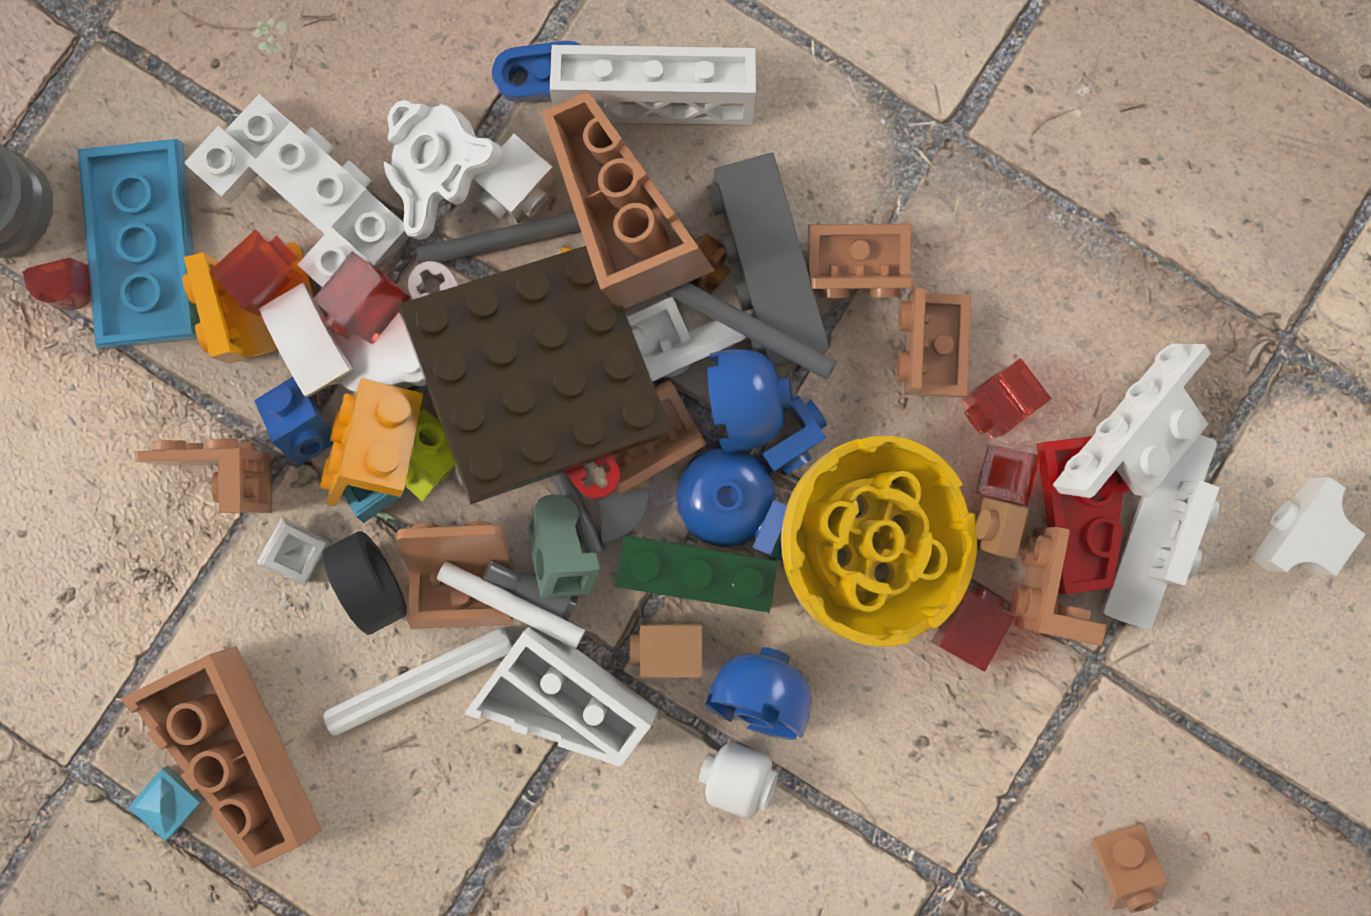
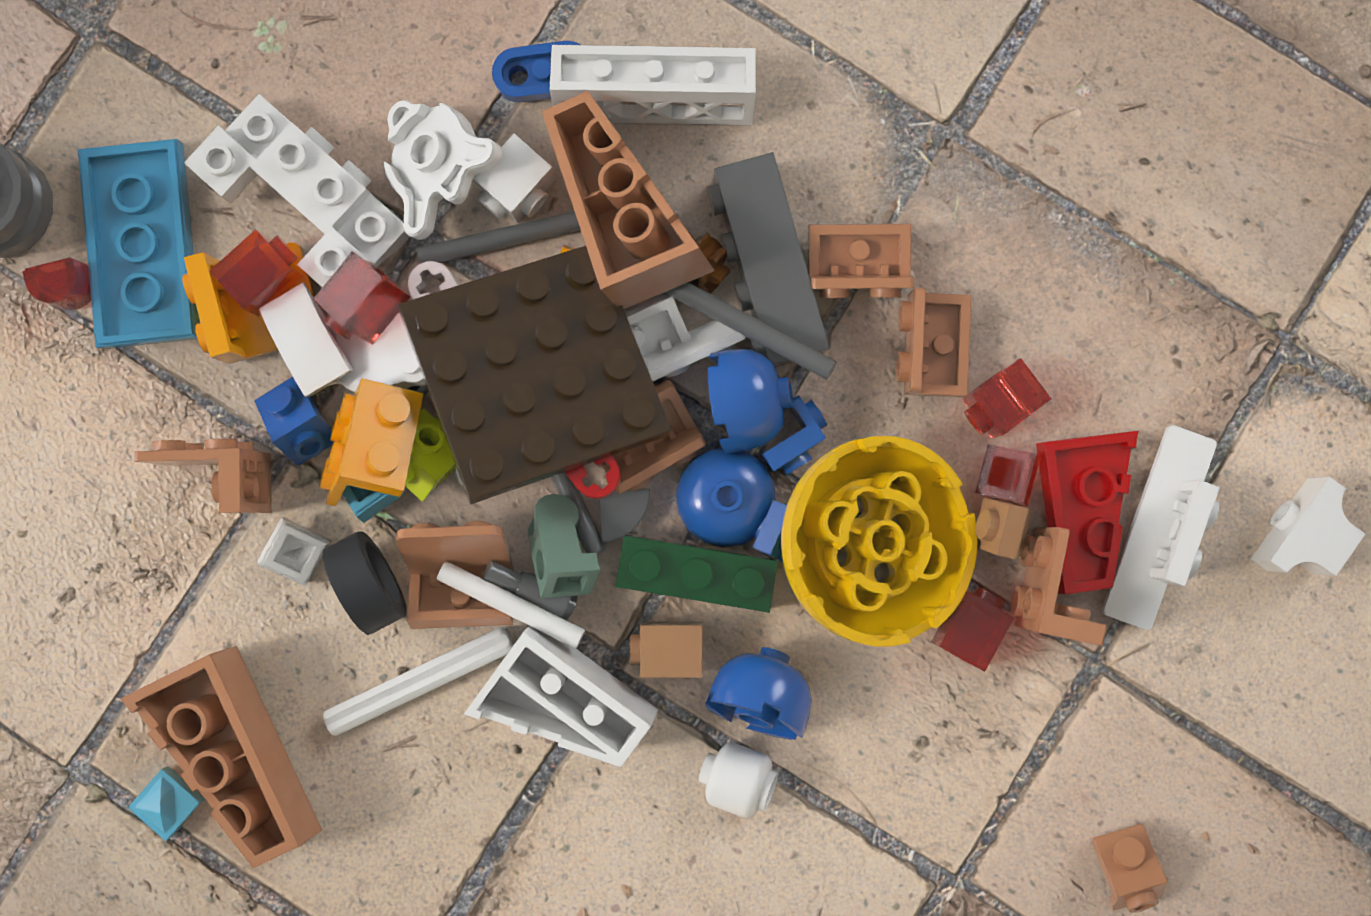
white bracket [1053,343,1211,498] -> none

